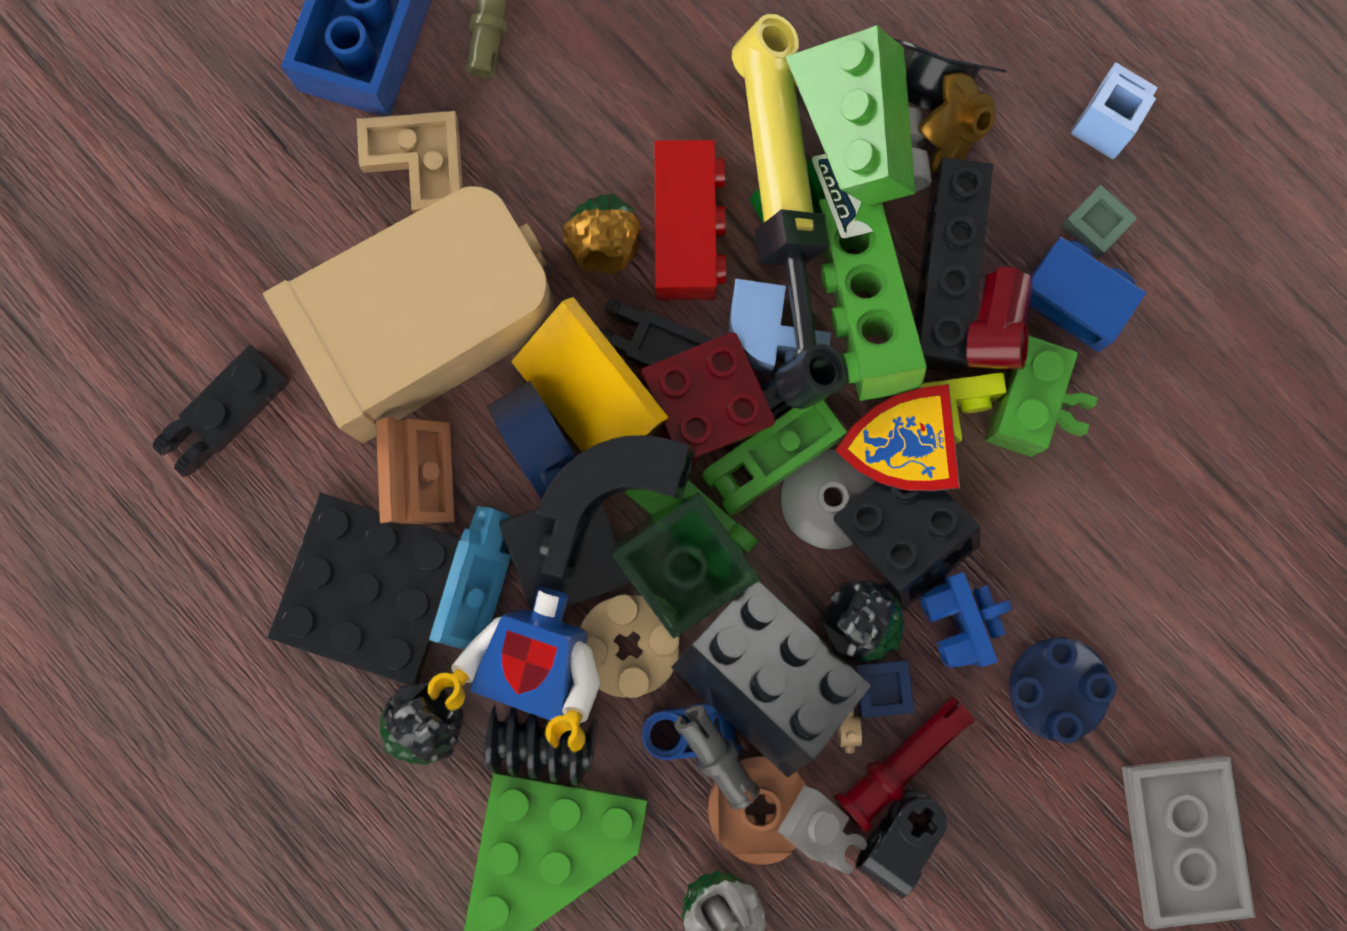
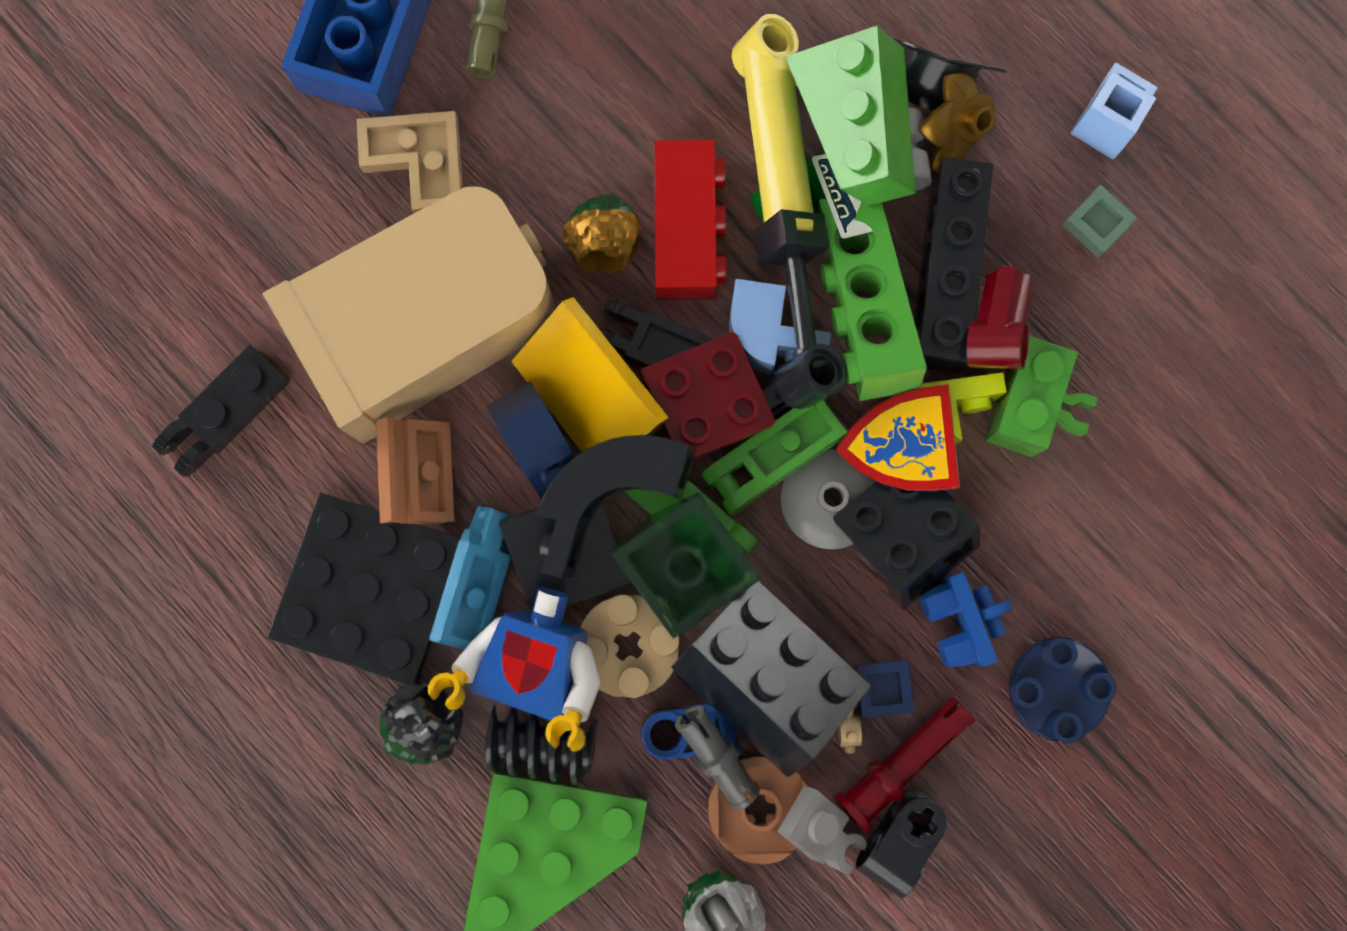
black piece [820,579,904,661] -> none
blue piece [1029,236,1147,352] -> none
light grey tile [1121,756,1255,929] -> none

